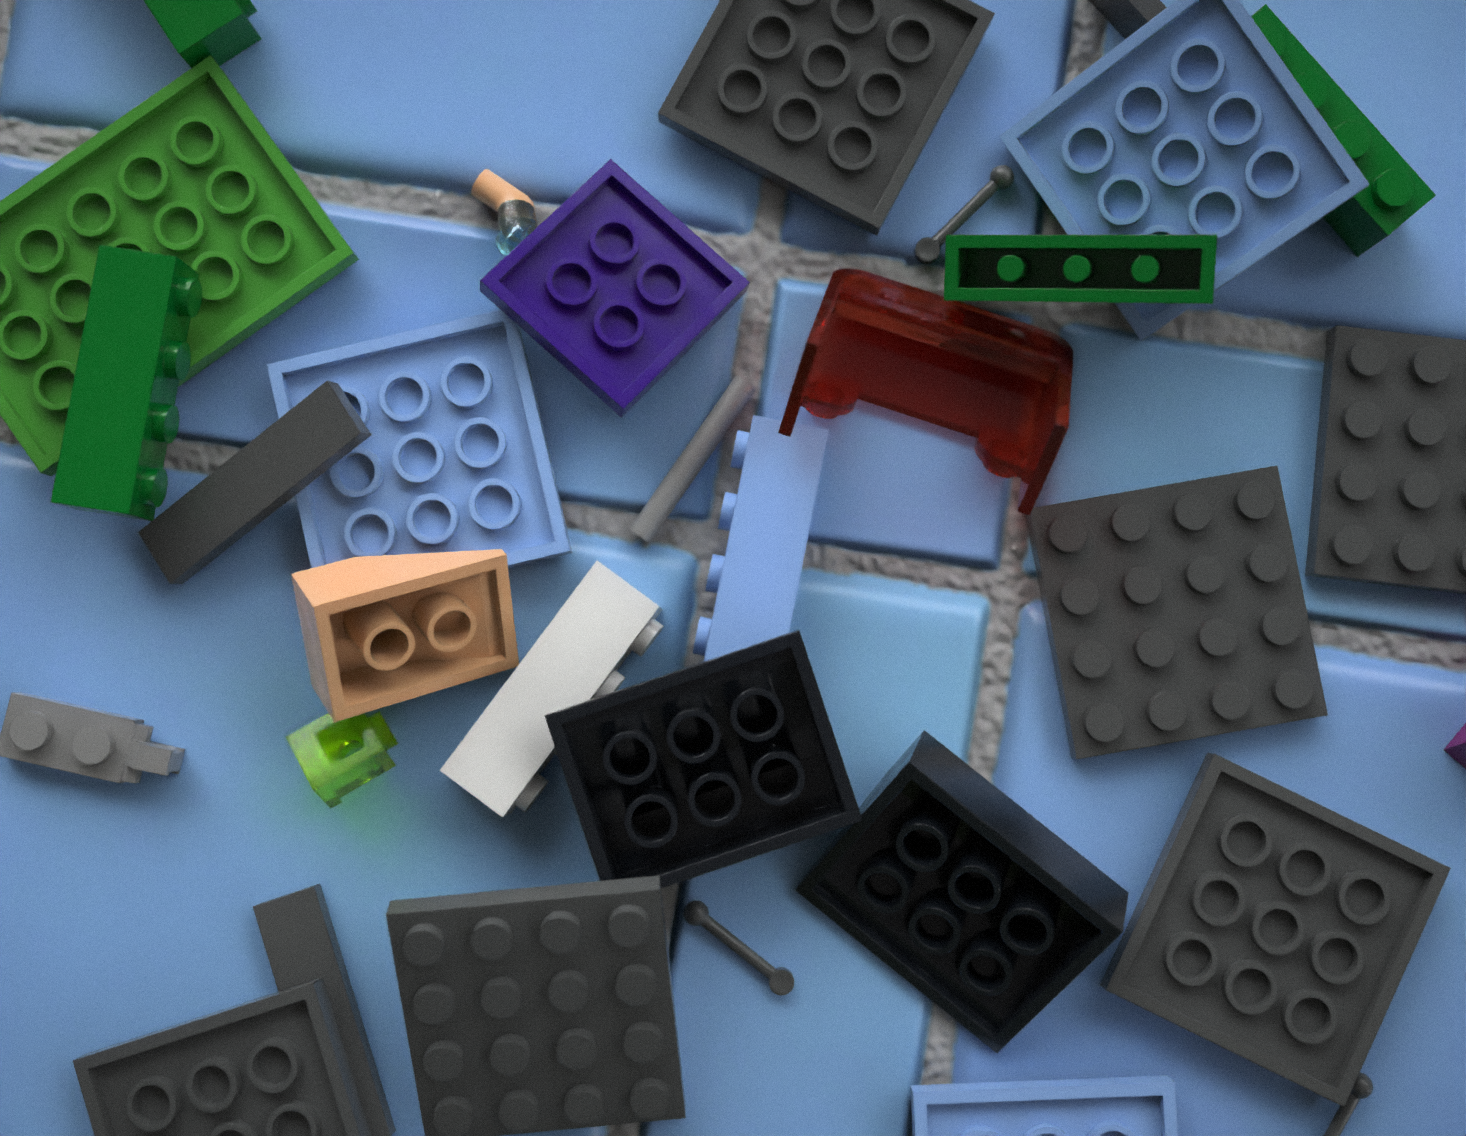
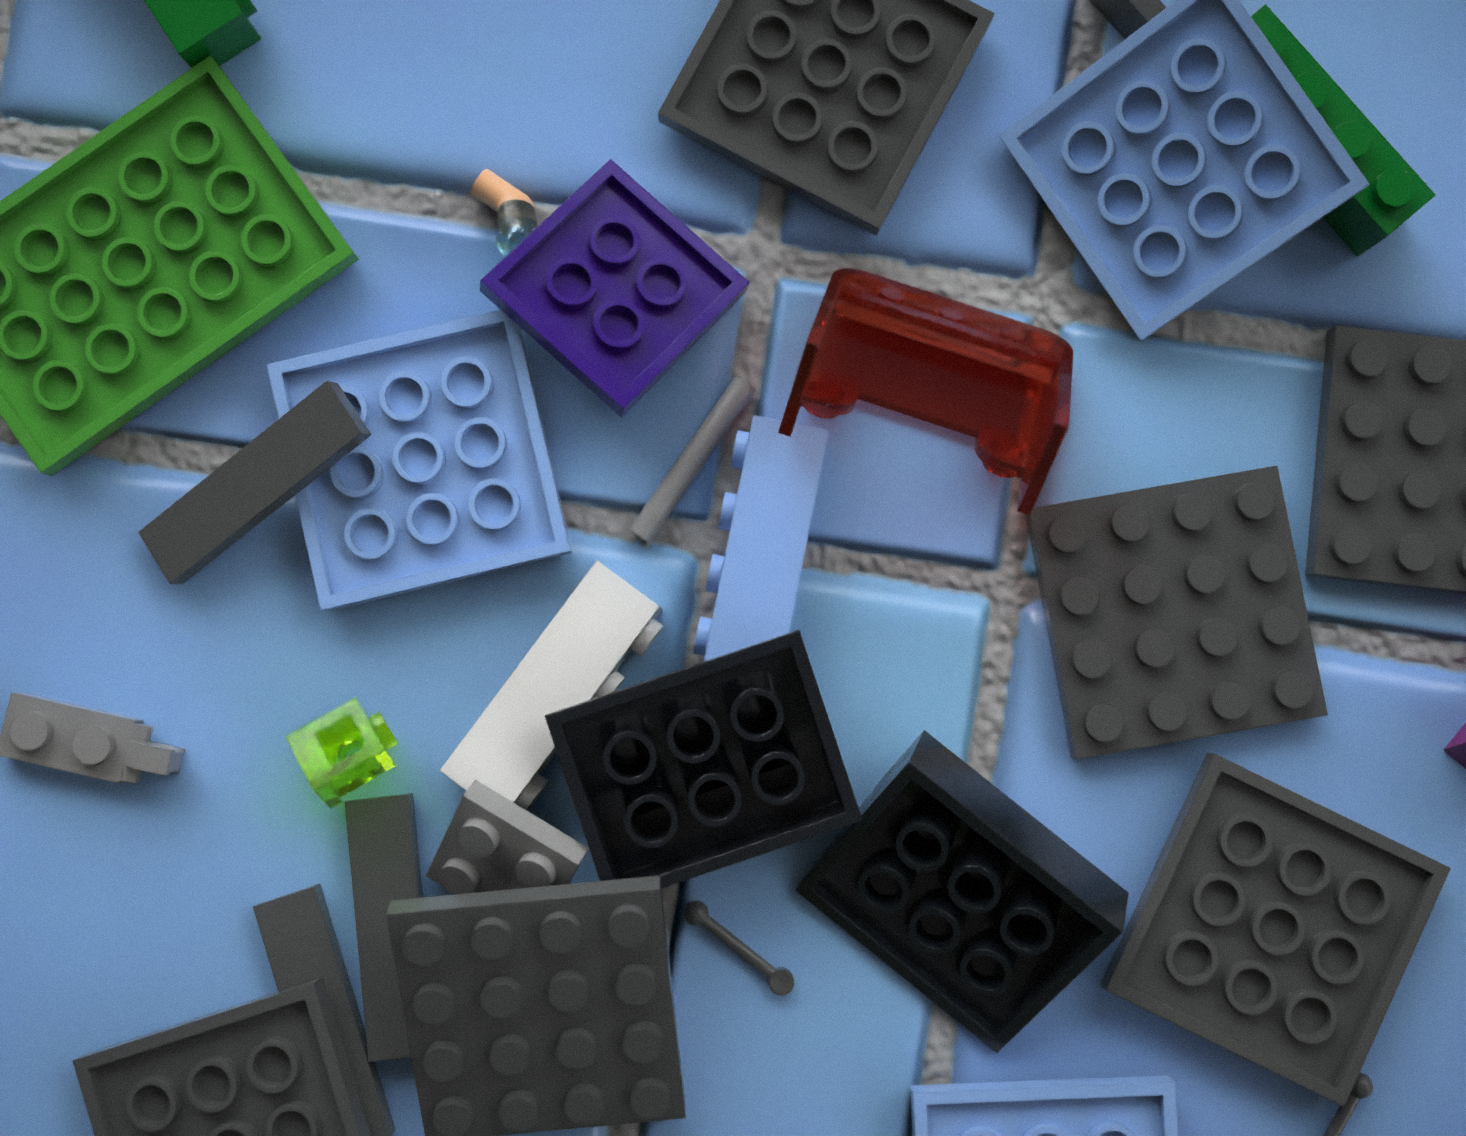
green brick [51,245,202,521] -> none
light nougat slope [291,549,519,722] -> none
dark grey hinge [914,165,1014,265] -> none
green brick [944,235,1217,304] -> none
none -> dark grey tile [345,793,423,1062]
none -> light grey plate [426,780,589,895]

